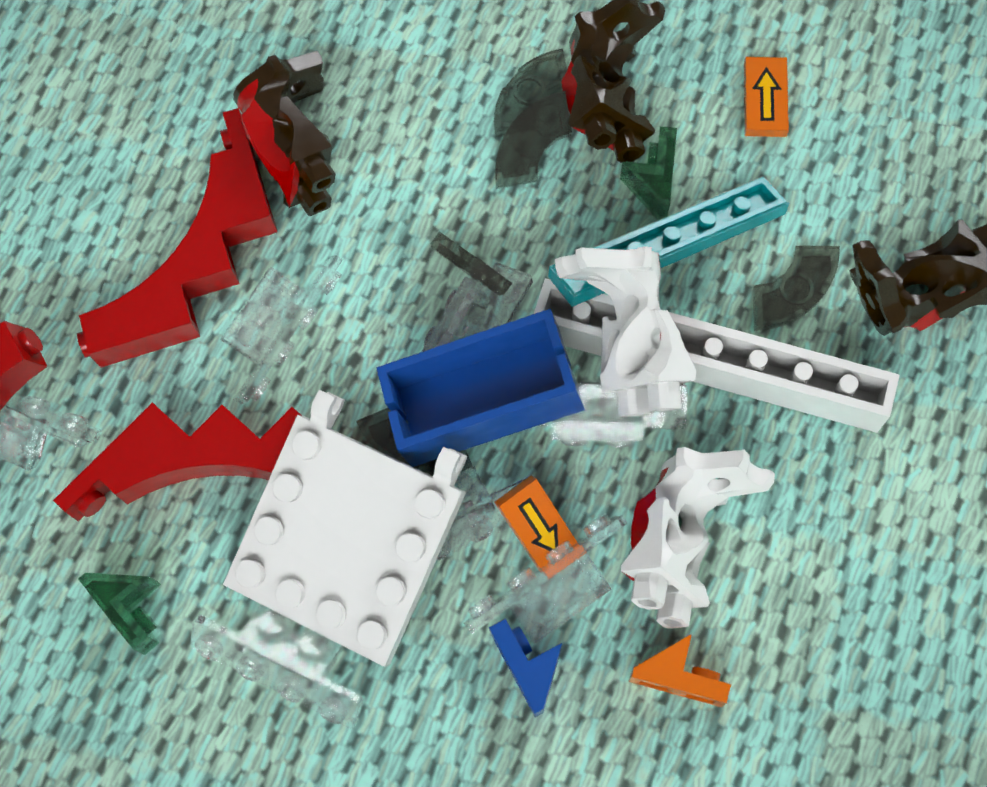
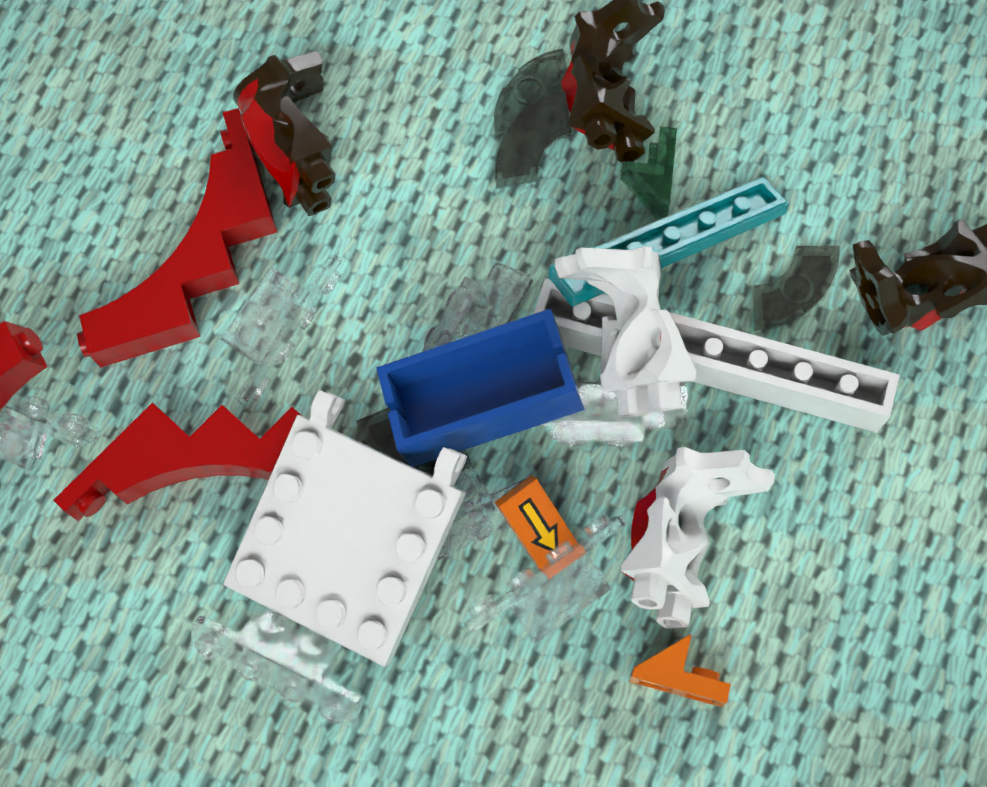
clear green slope [78,573,161,655] -> none
clear smoke tile [430,231,512,296] -> none
blue slope [489,619,562,718] -> none
orange tile [744,57,789,137] -> none

